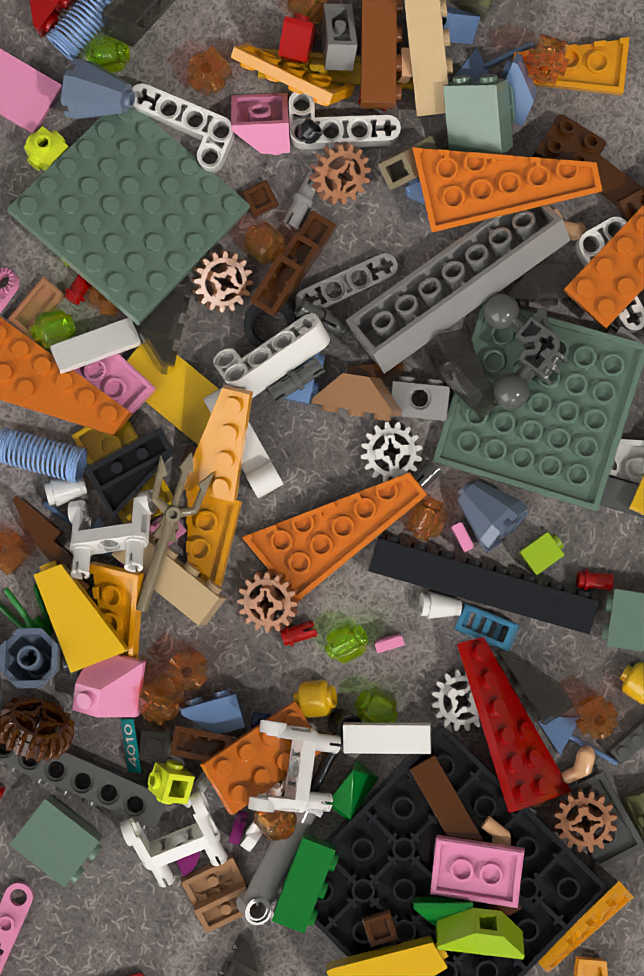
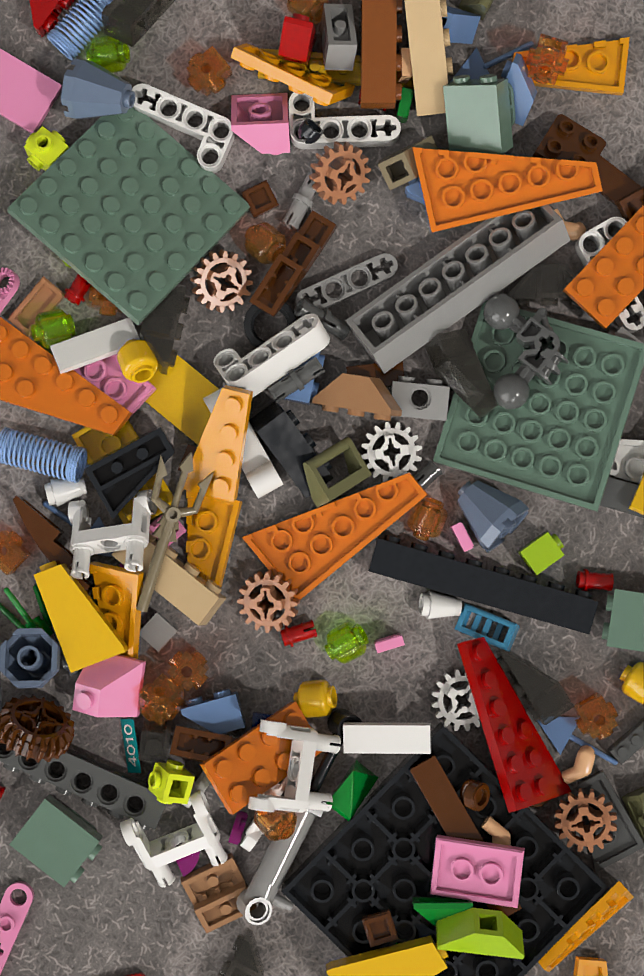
green brick [271,833,339,934] -> none
clear neon green head [354,687,398,723] -> none
none -> yellow head [117,339,158,383]
none -> light grey tile [140,612,178,652]
none -> black wedge [249,401,333,498]
none -> olive tile [303,437,372,507]
none -> green tile [396,87,413,123]
none -> reddish brown tile [460,779,490,811]

